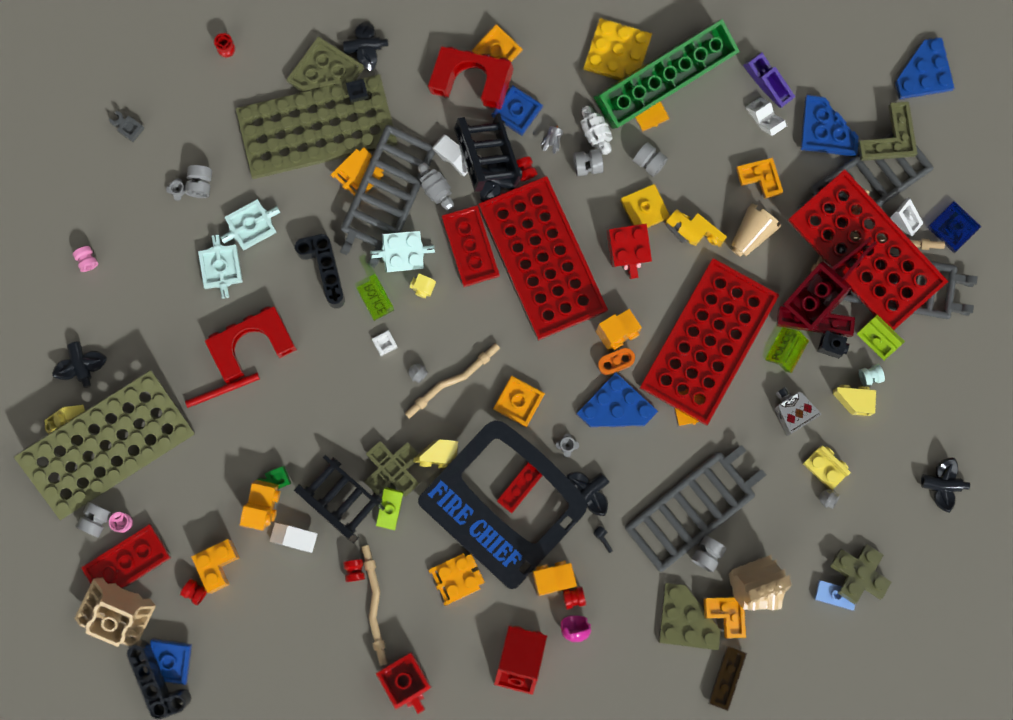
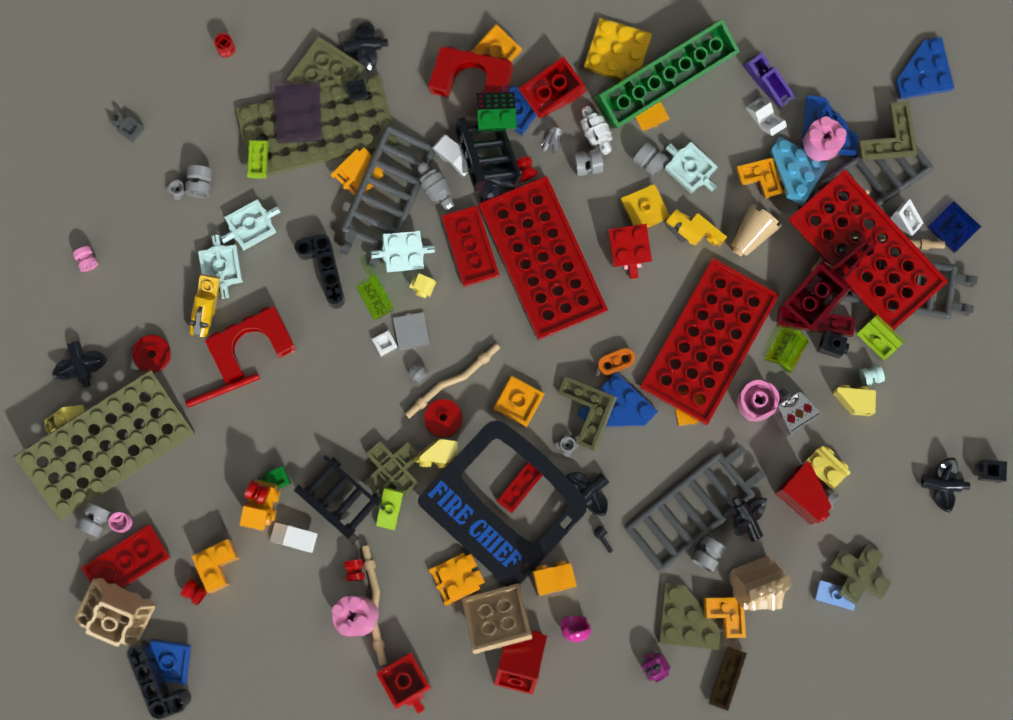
red wheel [562,586,586,610] -> none
light orange brick [596,308,642,351] -> none
none -> red plate [132,334,171,373]
none -> yellow plate [189,274,220,337]
none -> red wheel [244,479,271,505]
none -> lime plate [247,140,269,179]
none -> clear purple piece [275,83,322,143]
none -> bright pink brick [332,596,379,636]
none -> light grey piece [393,312,430,351]
none -> red plate [424,399,463,437]
none -> tan plate [462,583,532,654]
none -> green slope [477,92,517,131]
none -> red slope [518,56,587,119]
none -> olive plate [558,376,617,451]
none -> magenta head [641,651,671,683]
none -> light aqua plate [665,142,718,194]
none -> black plant [732,496,767,542]
none -> bright pink brick [737,380,780,422]
none -> medium azure plate [770,136,829,206]
none -> red slope [775,461,832,525]
none -> bright pink brick [803,116,847,162]
none -> black brick [974,459,1007,483]

